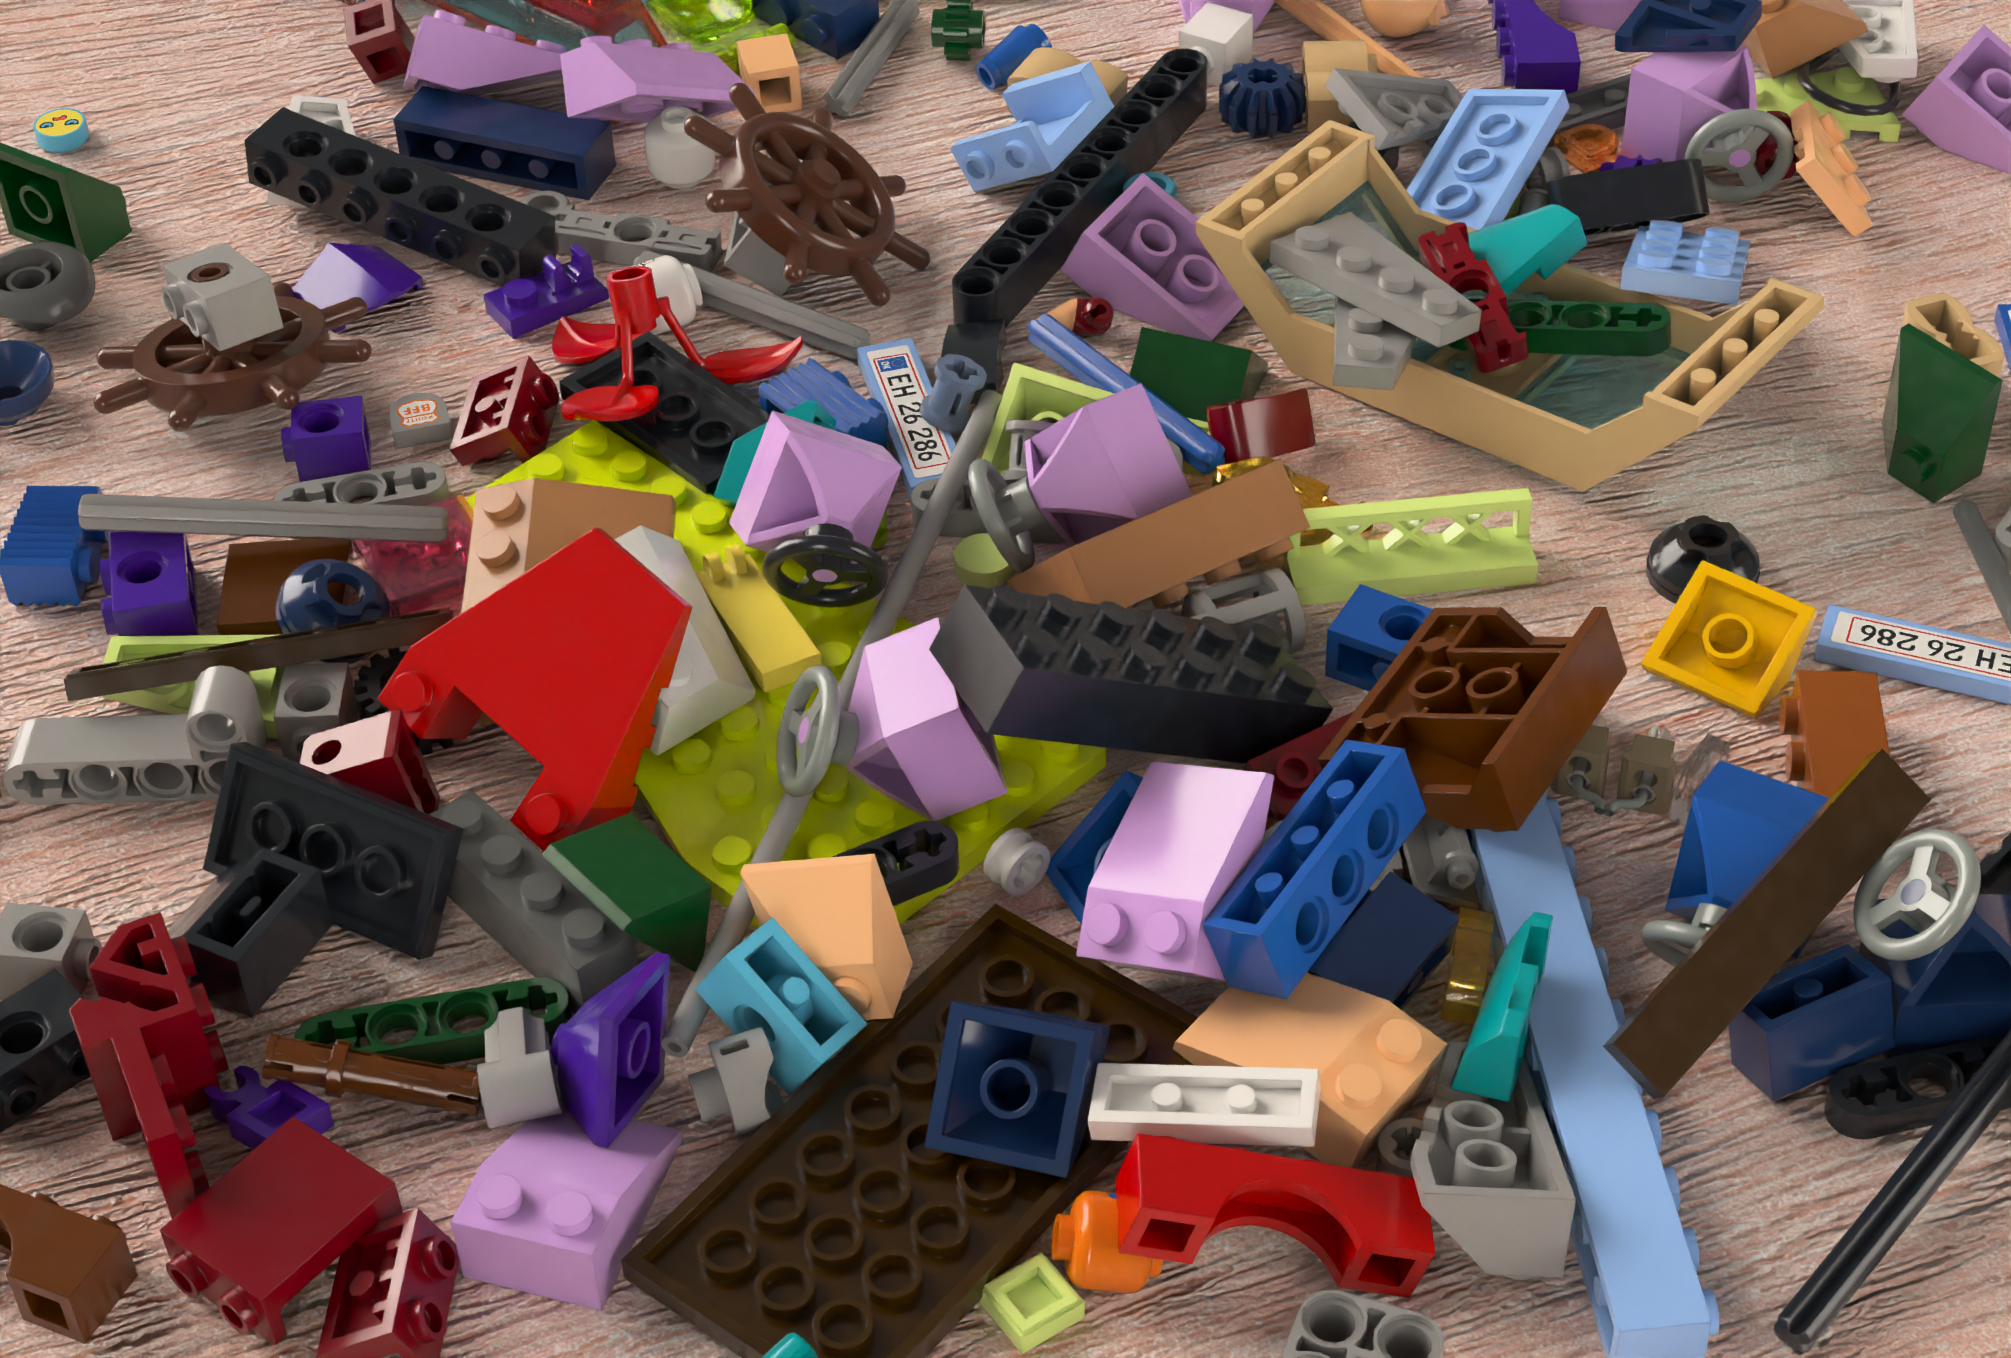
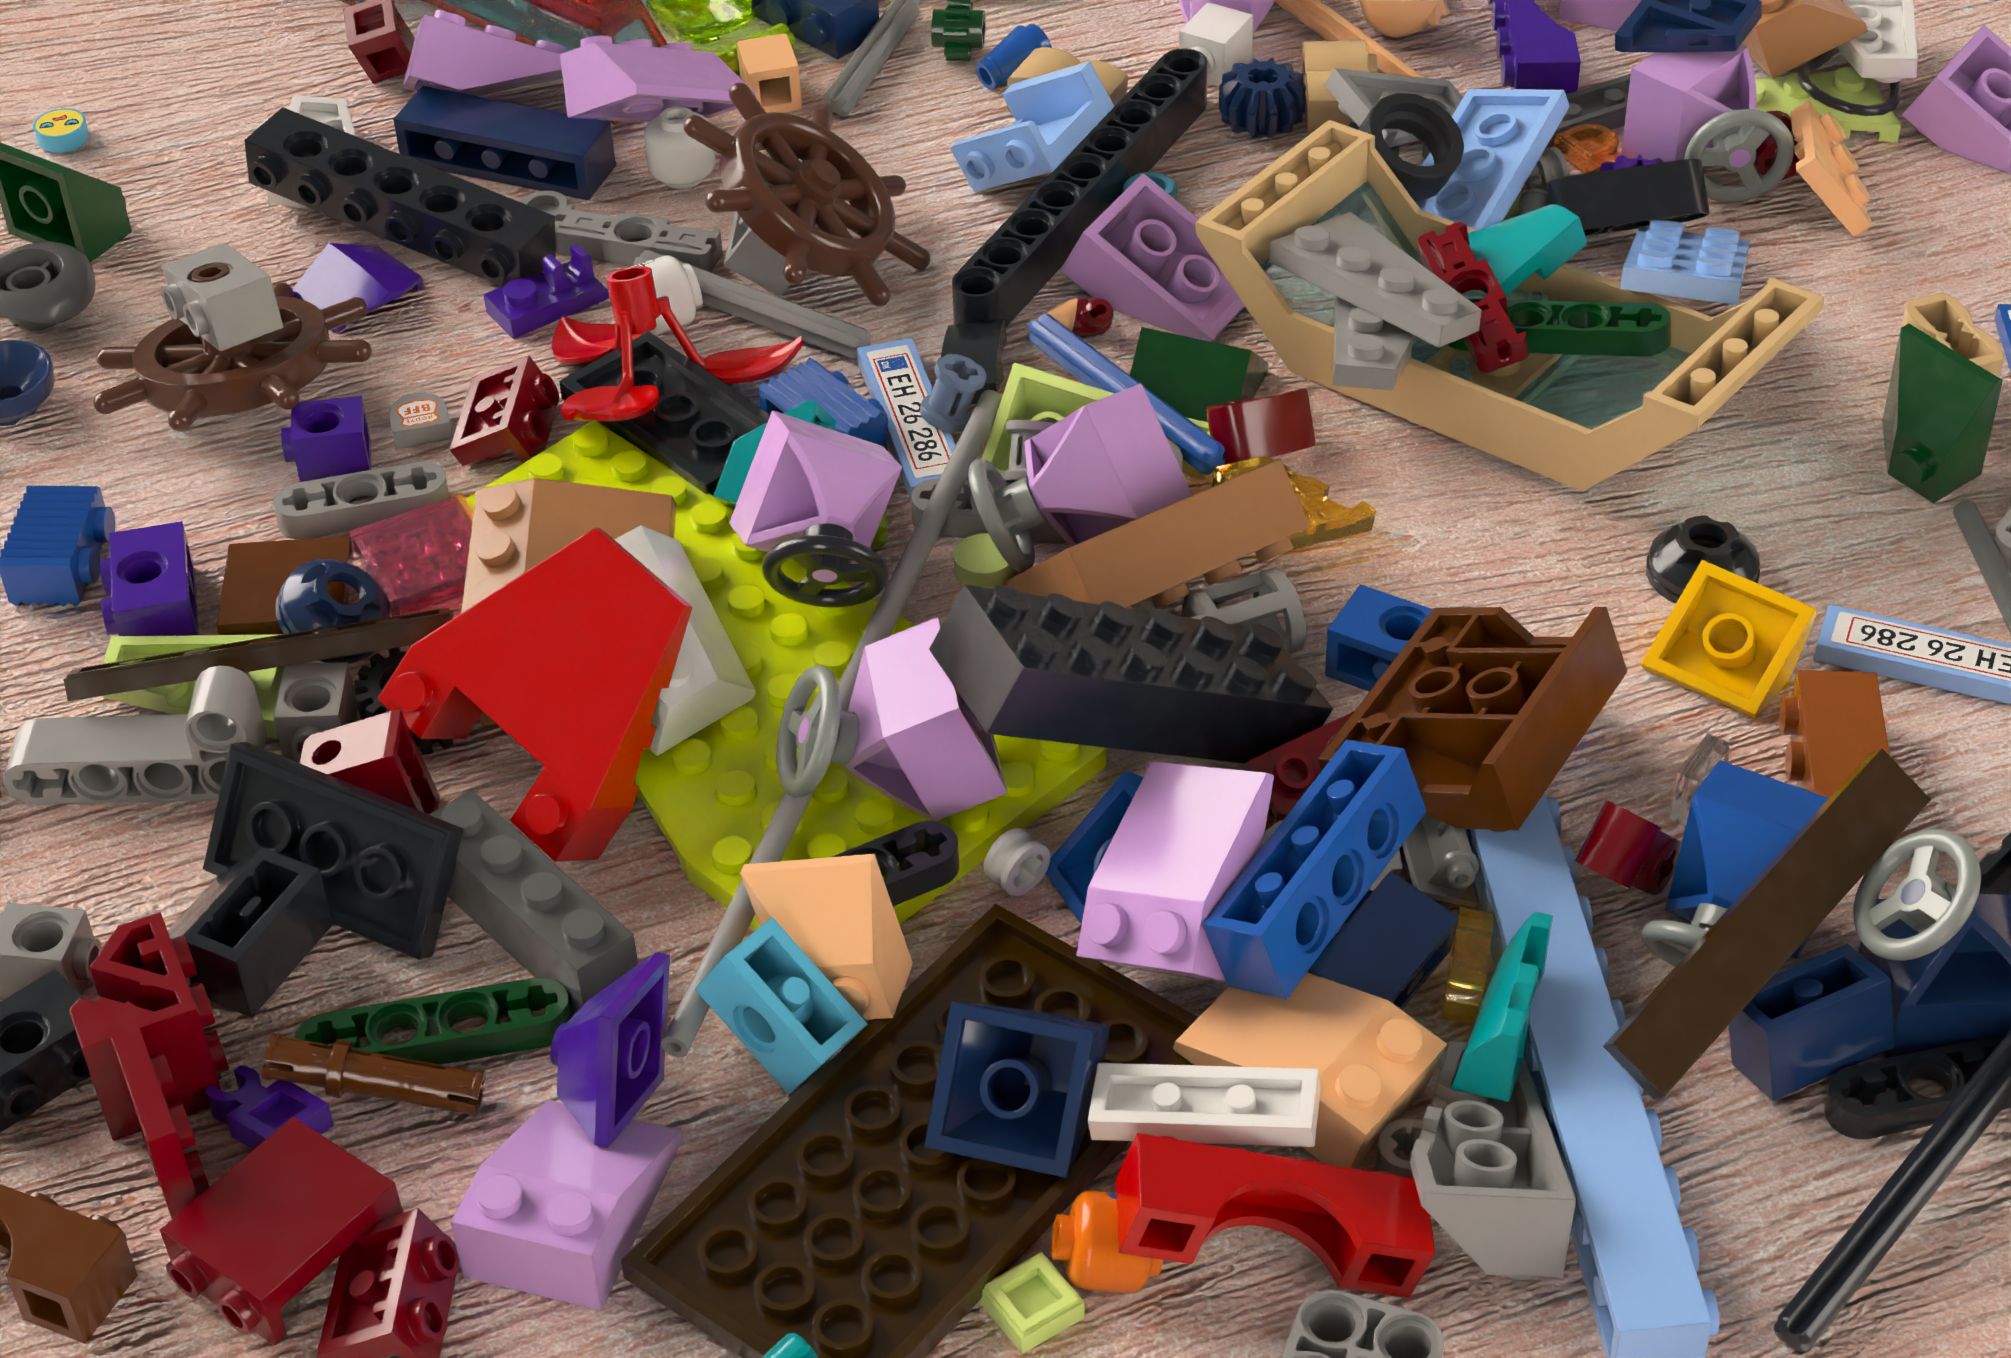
light grey axle [78,494,449,543] -> none
light grey piece [477,1007,562,1129] -> none
dark green slope [542,813,712,972] -> none
light grey piece [688,1027,784,1136] -> none
light yellow hinge [696,544,822,693] -> none
yellowish green fence [1283,488,1538,606] -> none
dark tan piece [1551,714,1676,817] -> none
none -> black tyre [1358,93,1464,202]
none -> dark red piece [1575,800,1681,896]

